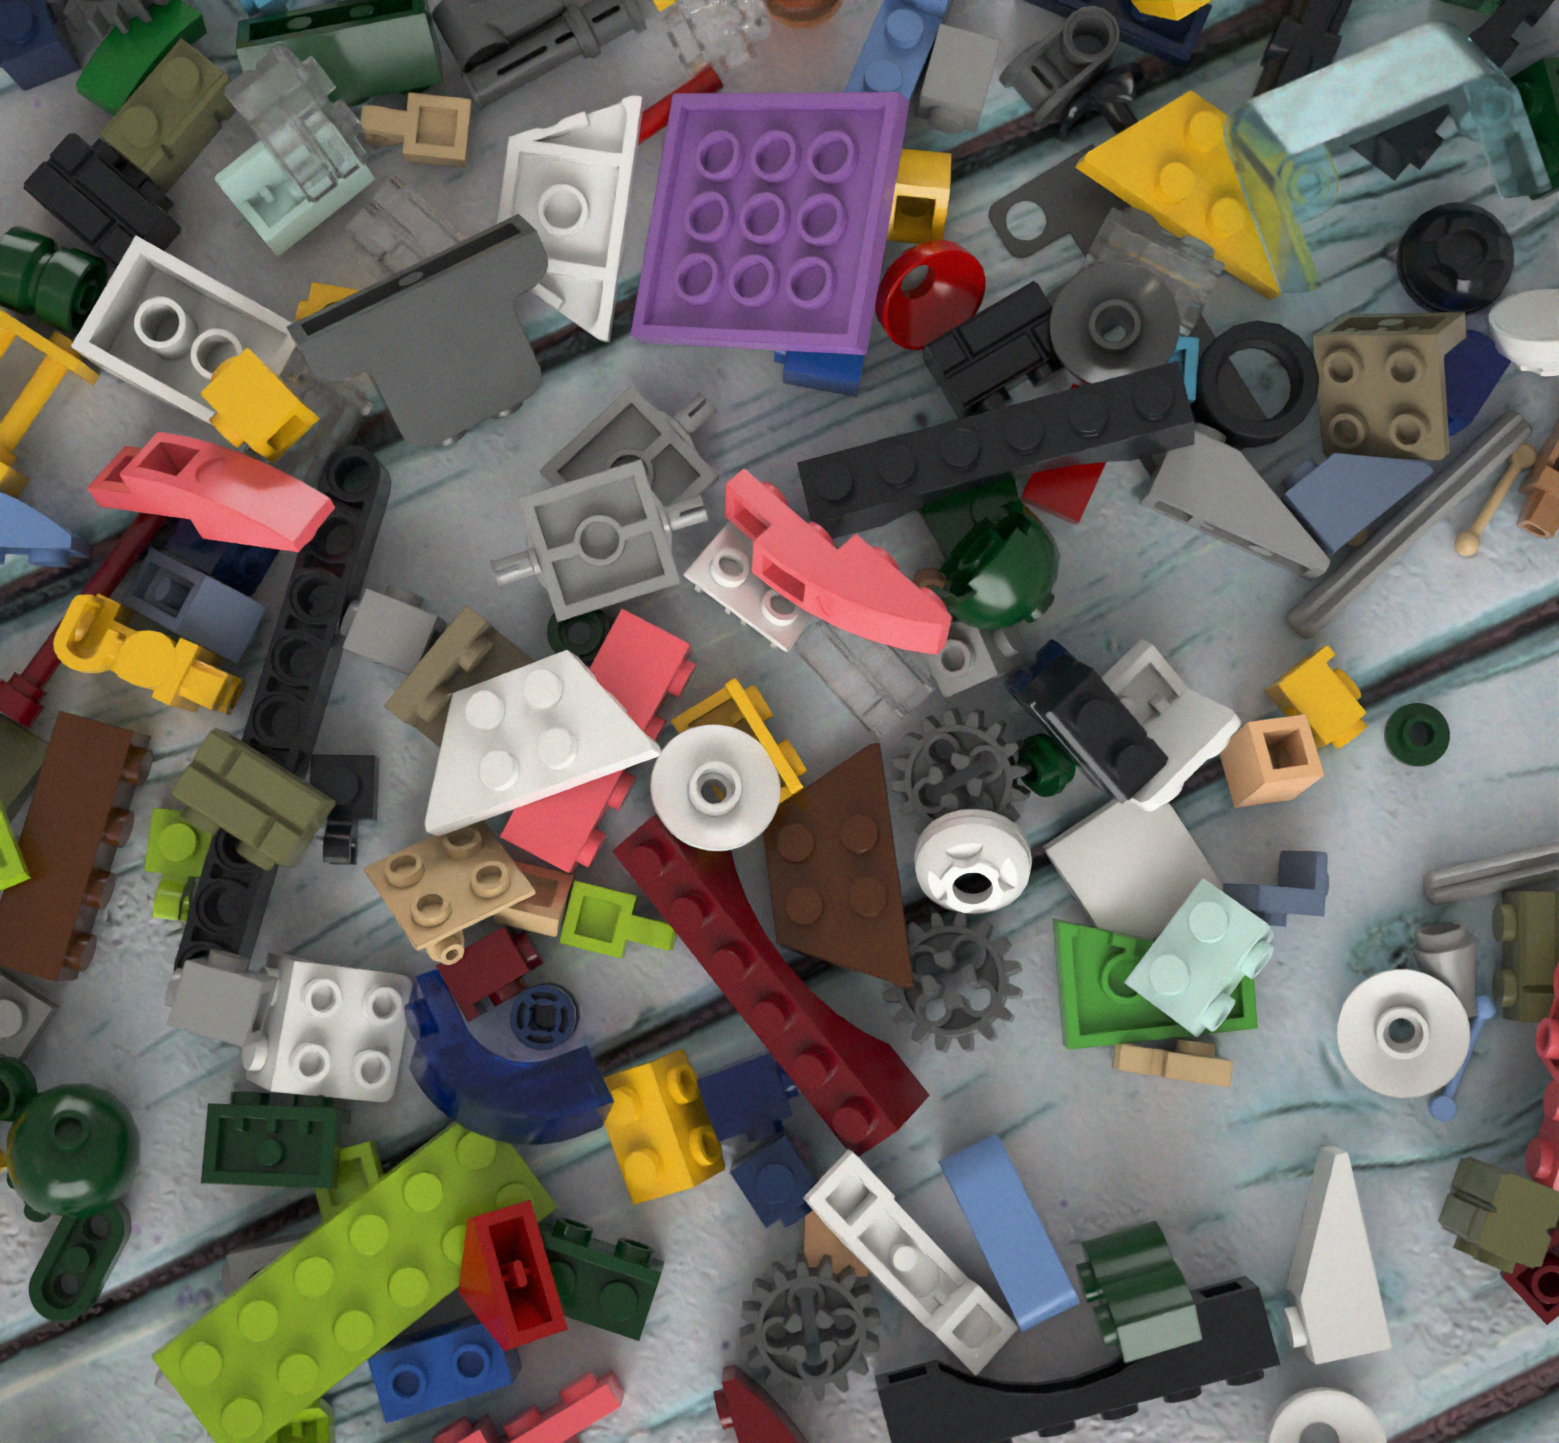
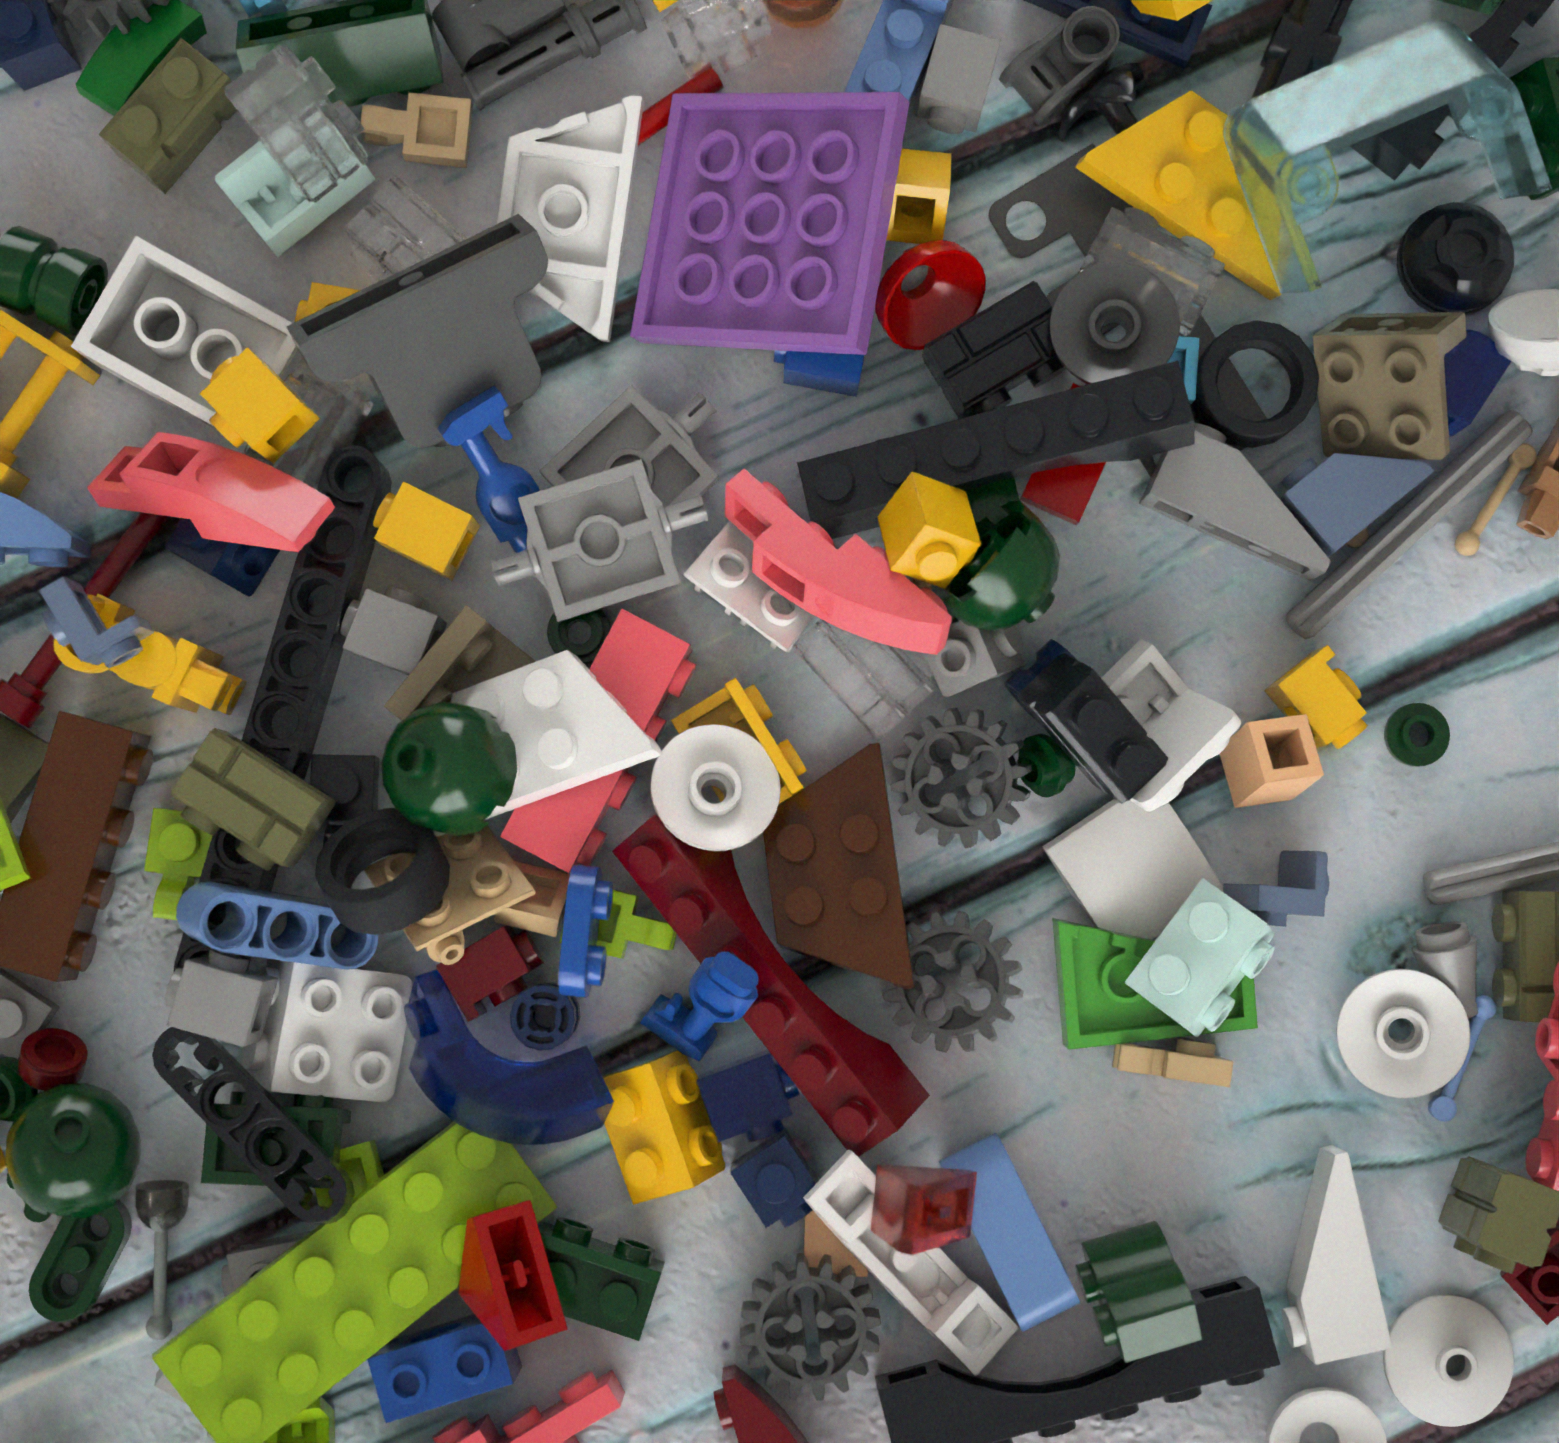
black brick [23,132,181,270] -> none
sand blue slope [121,547,268,664] -> none
white piece [914,809,1032,915] -> none
none -> dark red tile [18,1028,88,1091]
none -> sand blue bracket [39,577,154,668]
none -> hinge [135,1180,189,1340]
none -> black beam [152,1027,354,1225]
none -> medium blue beam [176,882,378,969]
none -> black tyre [315,807,450,935]
none -> yellow brick [373,481,481,581]
none -> dark green cylinder [381,702,517,836]
none -> blue piece [437,385,541,553]
none -> blue plate [558,865,613,998]
none -> blue piece [640,952,758,1061]
none -> clear red slope [870,1164,977,1255]
none -> yellow brick [877,472,981,589]
none -> white dish [1383,1294,1514,1427]

